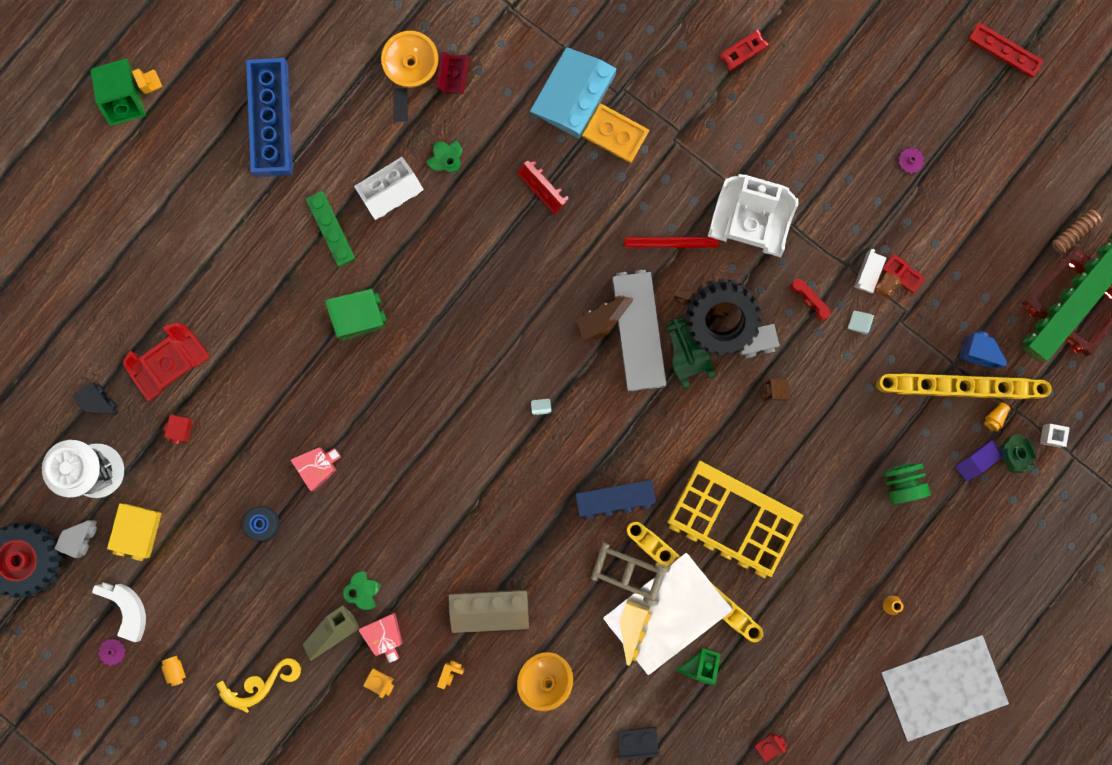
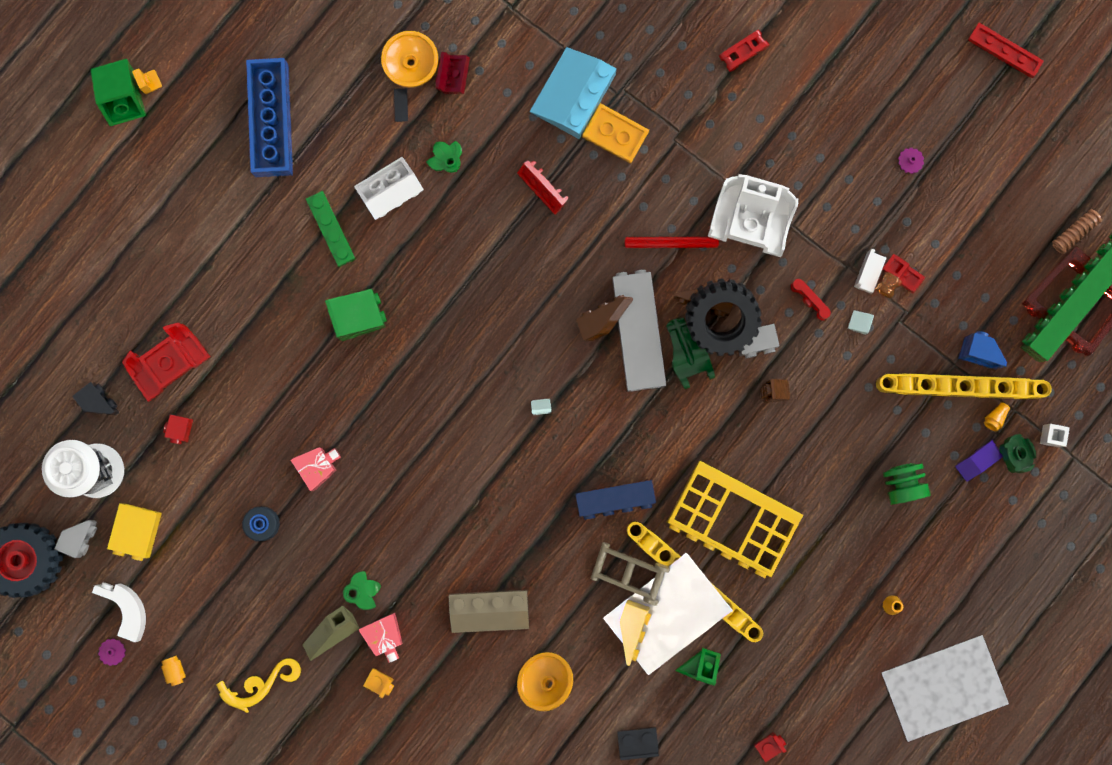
light orange bracket [437,661,464,689] -> none

